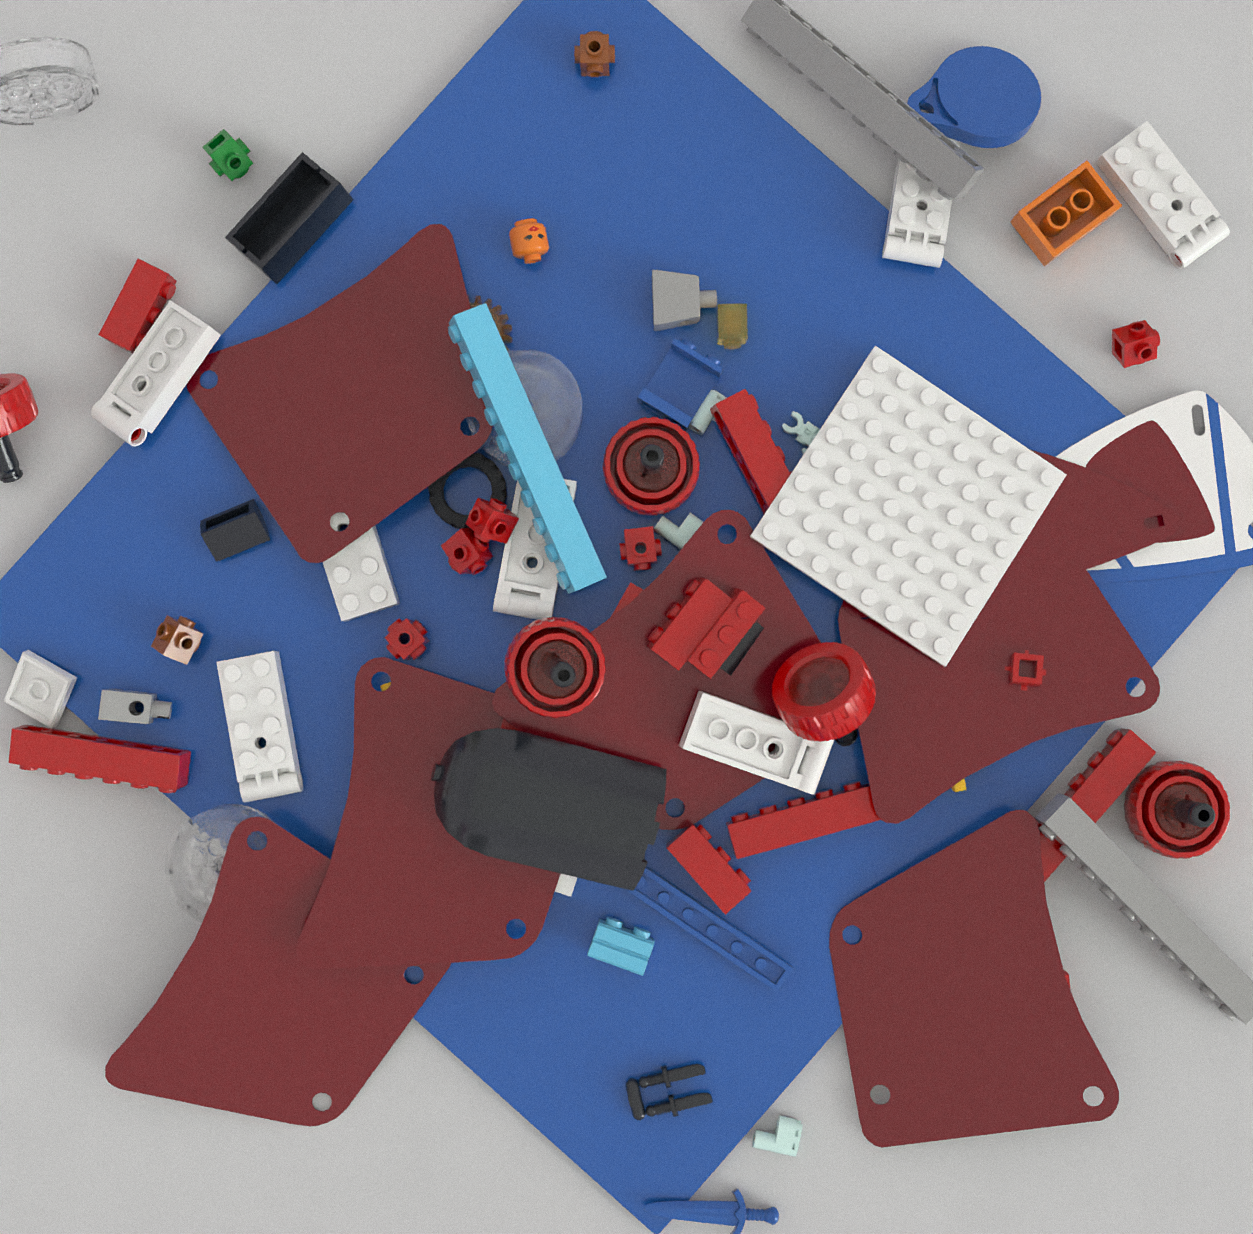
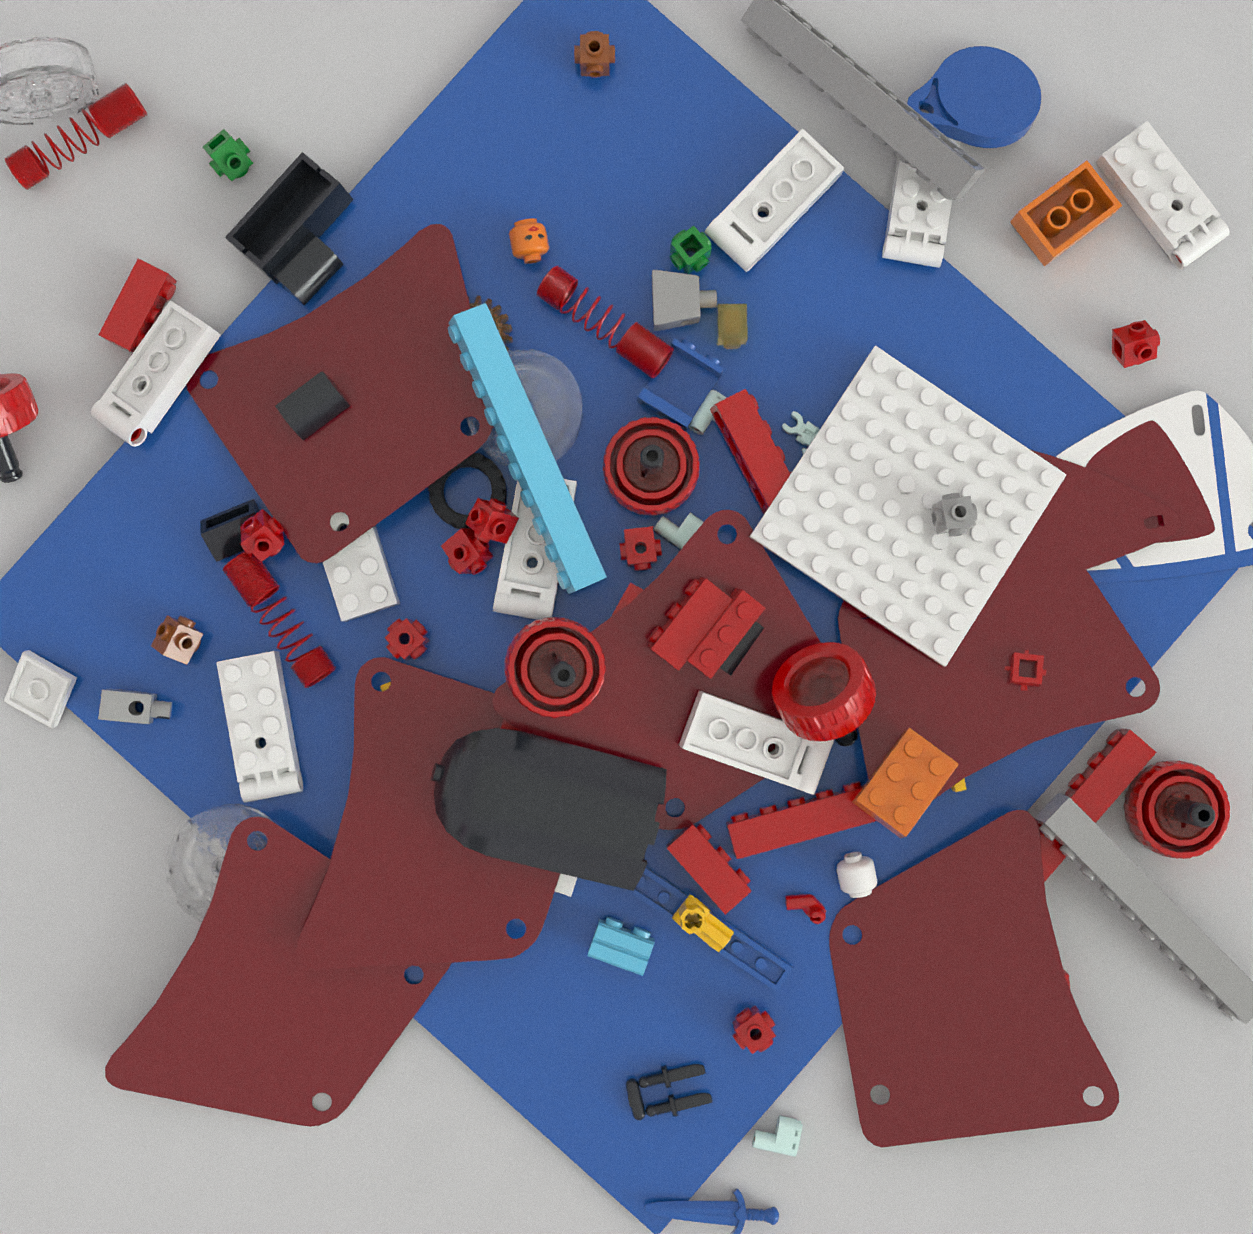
red brick [8,725,191,793] -> none
none -> red piece [4,83,147,190]
none -> red piece [223,552,336,688]
none -> red brick [240,509,284,562]
none -> black brick [271,231,344,306]
none -> black brick [275,371,350,440]
none -> red piece [537,265,674,379]
none -> green brick [669,225,712,274]
none -> yellow piece [672,894,734,952]
none -> white hinge [704,128,844,272]
none -> red brick [732,1005,776,1054]
none -> red arm [785,894,826,924]
none -> white head [836,852,877,898]
none -> orange brick [852,728,959,838]
none -> light grey brick [931,493,977,537]

